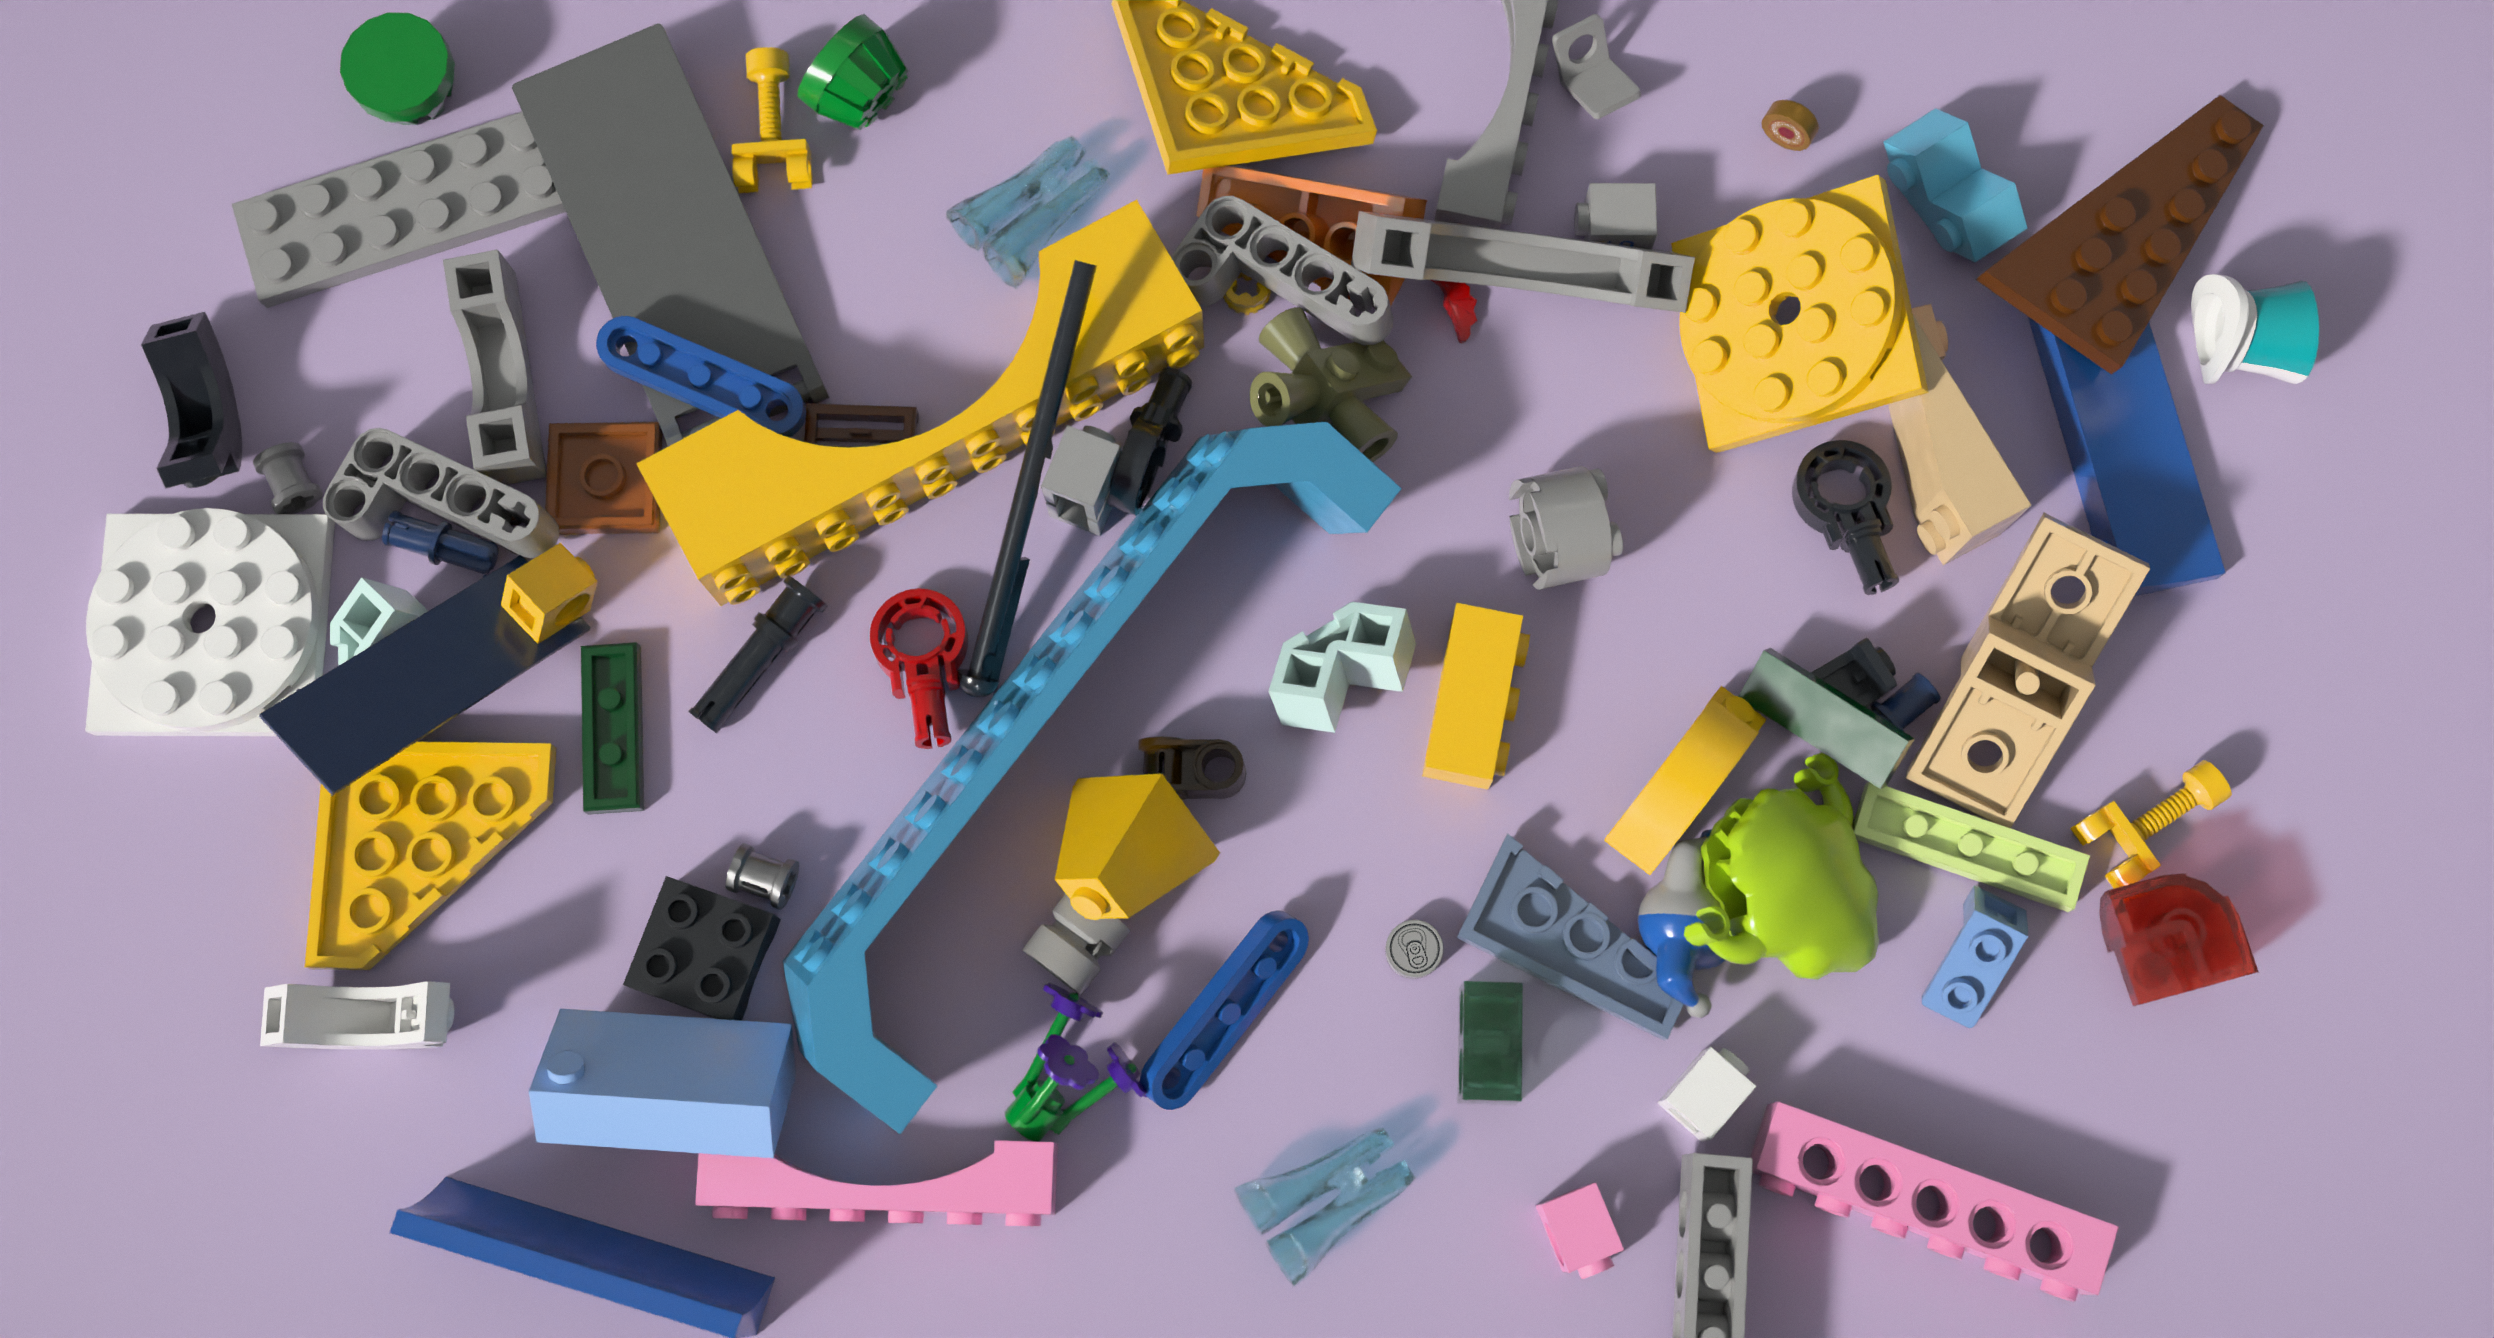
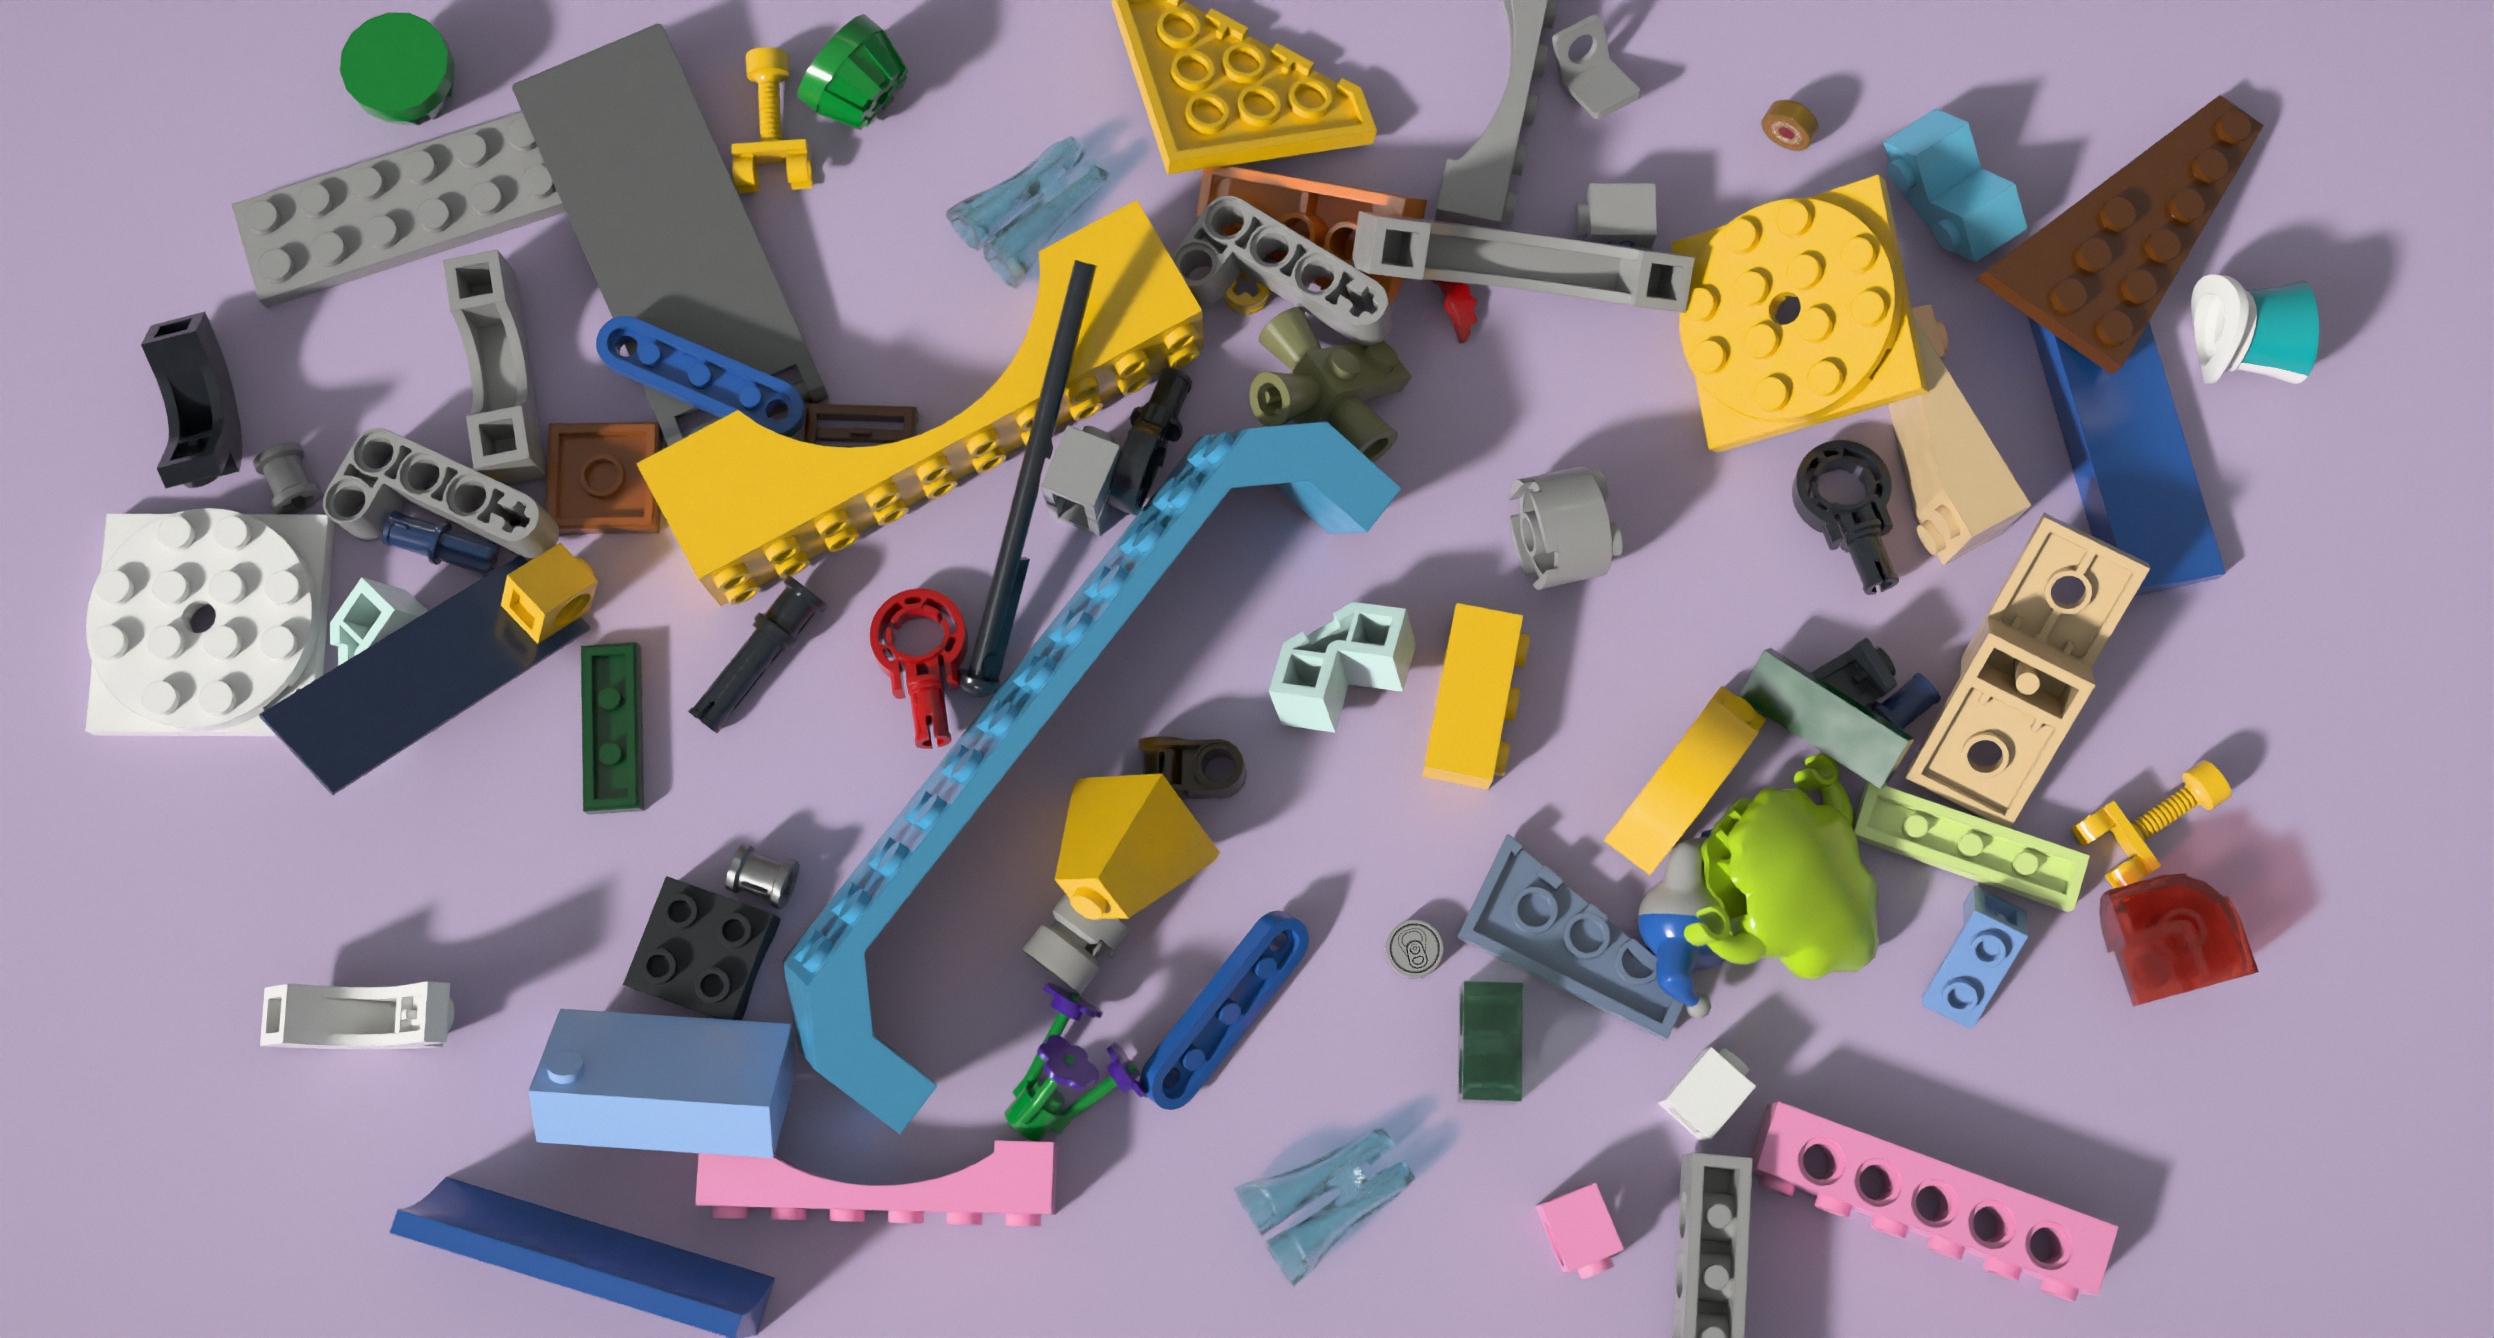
yellow plate [305,742,557,970] -> none

